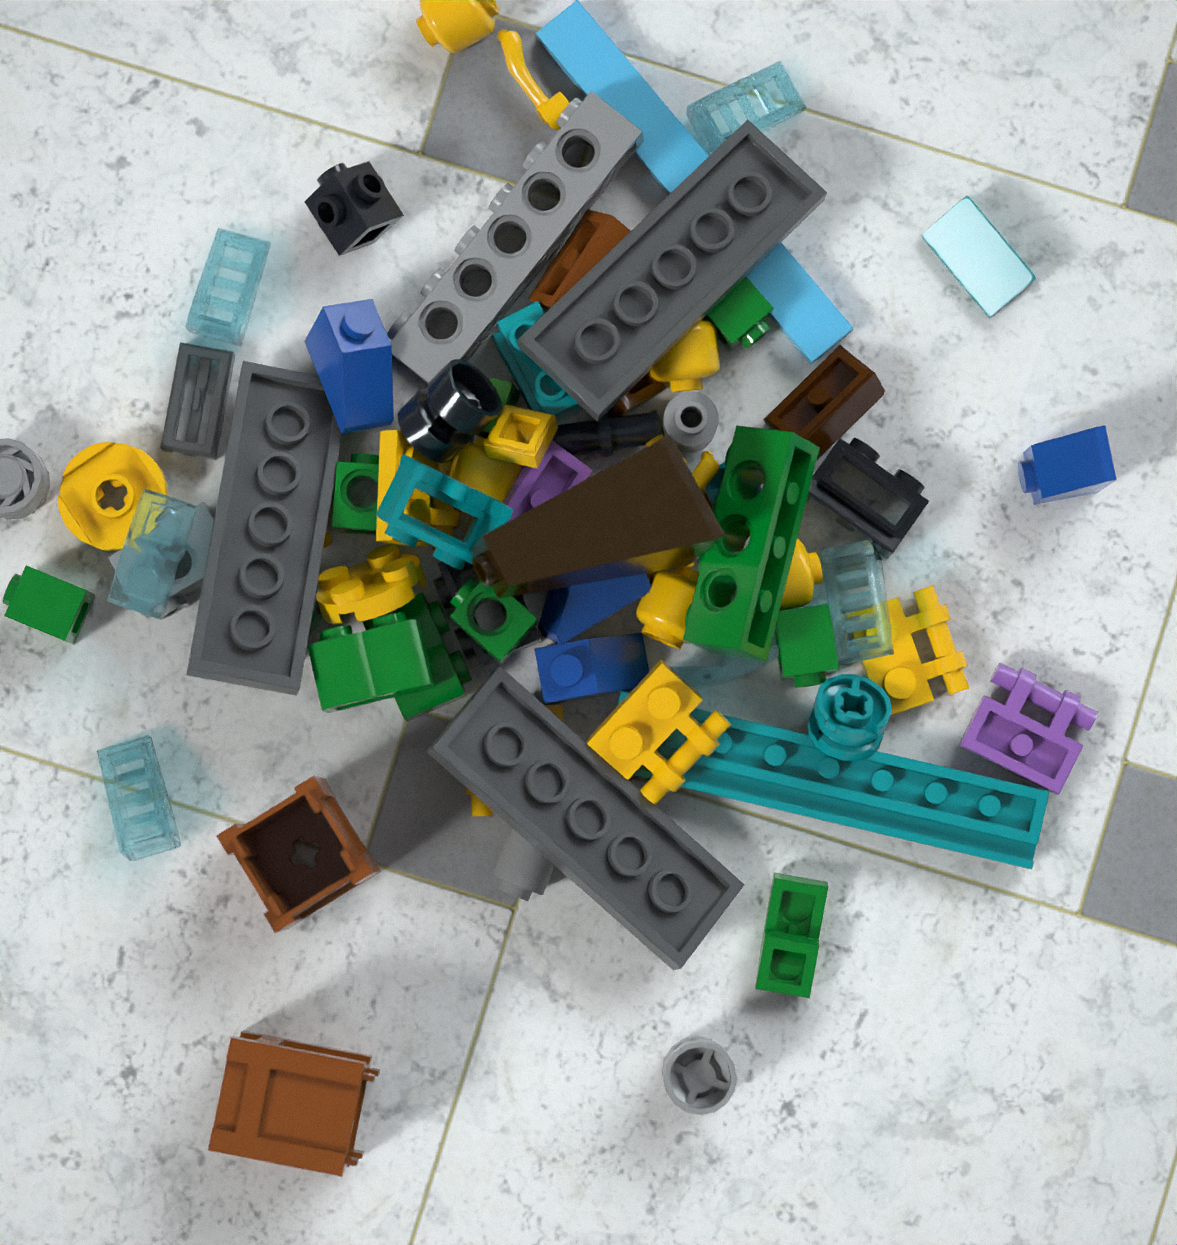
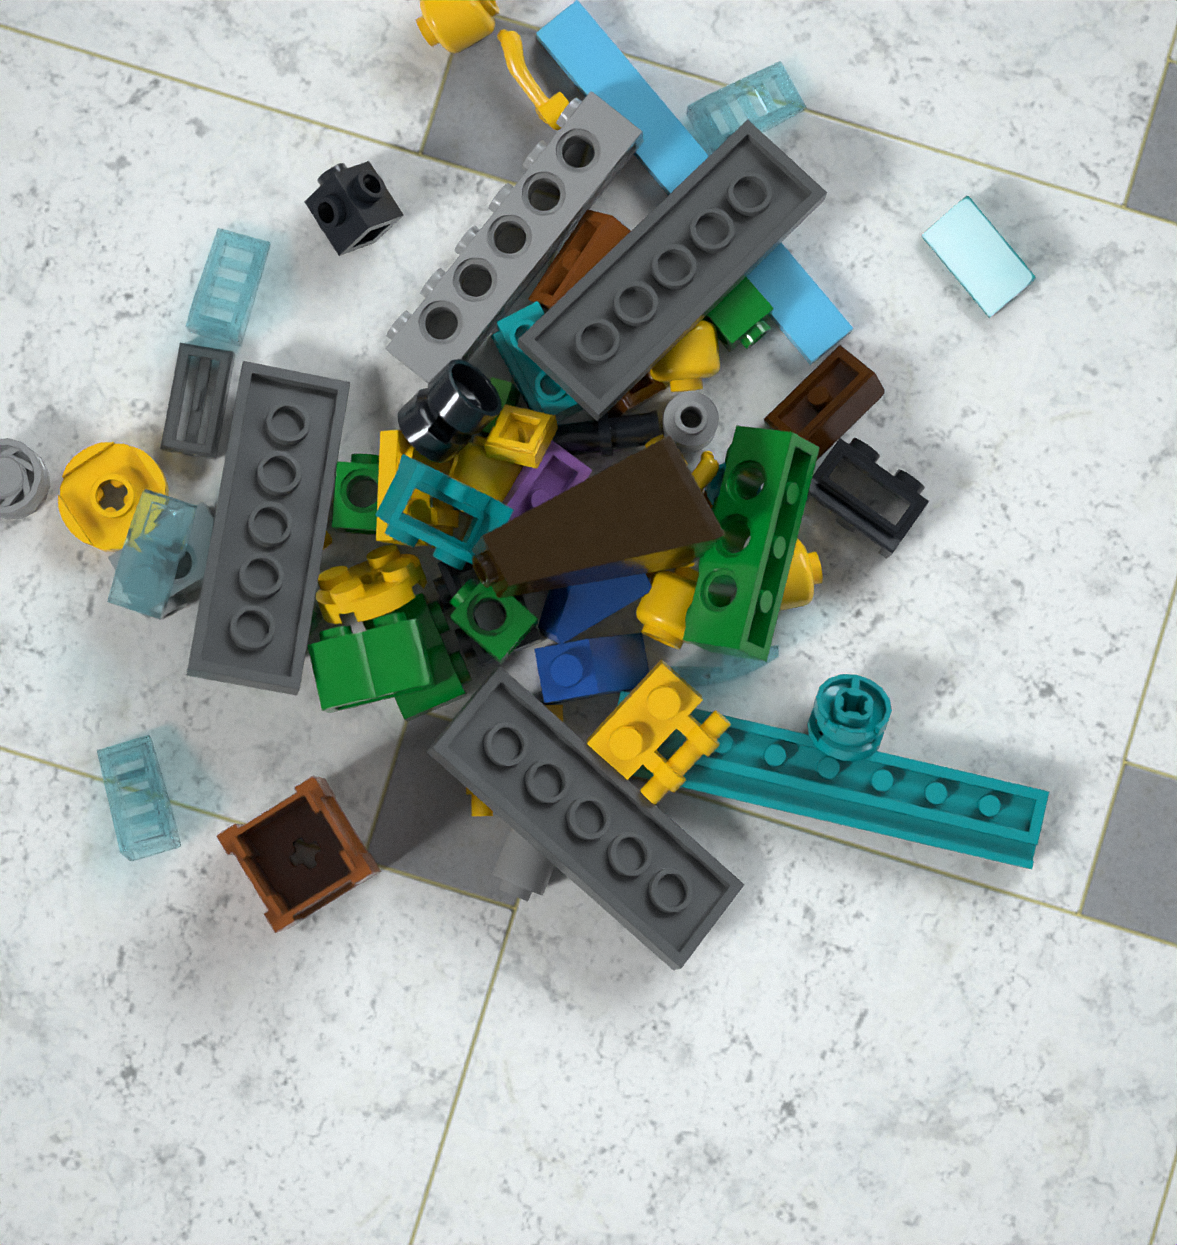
green brick [3,565,95,645] -> none
dark orange container [208,1030,380,1177] -> none
blue slope [305,299,394,434] -> none
light grey wheel [662,1036,737,1115] -> none
green slope [755,873,828,998] -> none
green brick [774,604,839,688] -> none
clear light blue slope [821,540,894,665] -> none
yellow plate [845,585,970,716] -> none
medium lavender plate [958,663,1098,795] -> none
blue slope [1018,425,1117,505] -> none

